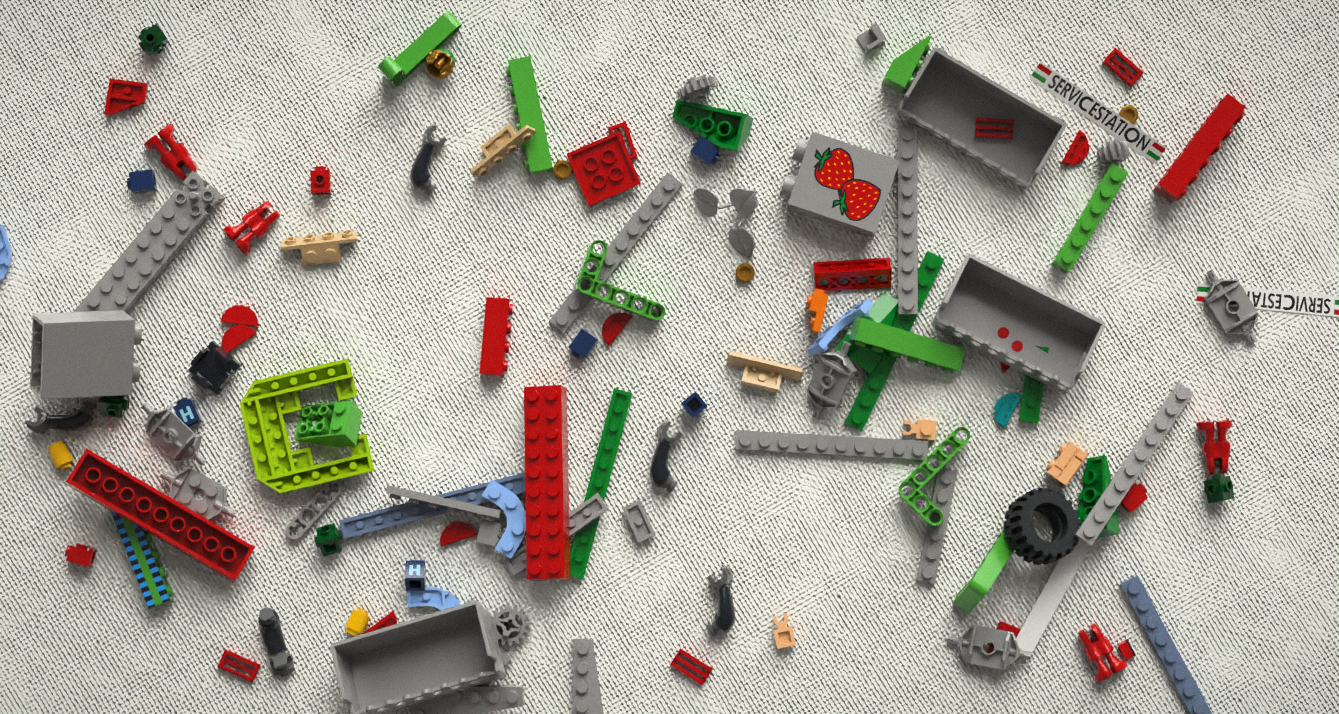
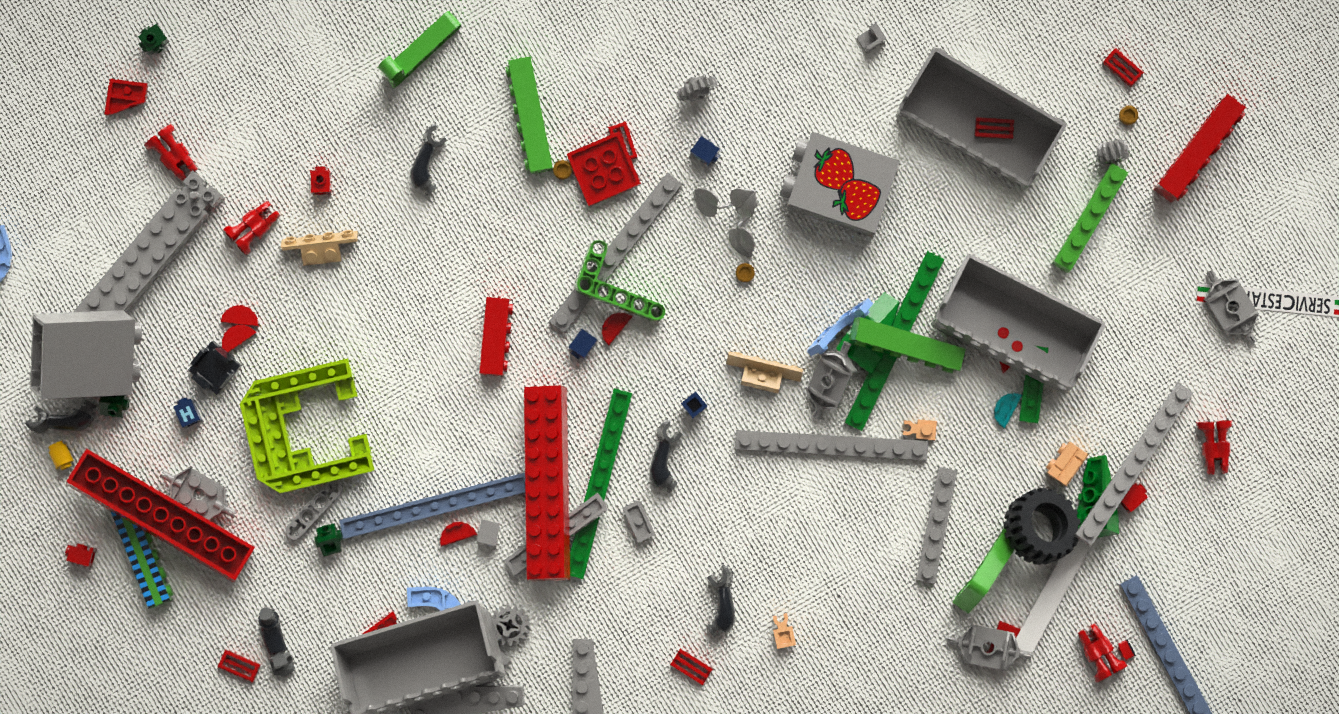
dark blue brick [127,169,157,194] -> none
light grey plate [141,402,207,466] -> none
bright green slope [295,401,363,447] -> none
yellow brick [345,607,370,636] -> none
light grey plate [386,485,501,521] -> none
dark blue brick [405,560,426,591] -> none
pearl gold piece [425,48,455,79] -> none
tan bracket [470,124,536,177] -> none
light blue plate [482,479,526,559] -> none
green wedge [672,99,754,152] -> none
orange plate [805,288,829,336] -> none
red fence [813,258,891,291] -> none
bright green slope [882,36,932,93] -> none
light grey plate [898,125,918,315] -> none
bright green beam [898,427,970,528] -> none
white sticker [1030,62,1167,164] -> none
red tile [1061,130,1089,166] -> none
dark green brick [1204,473,1235,504] -> none

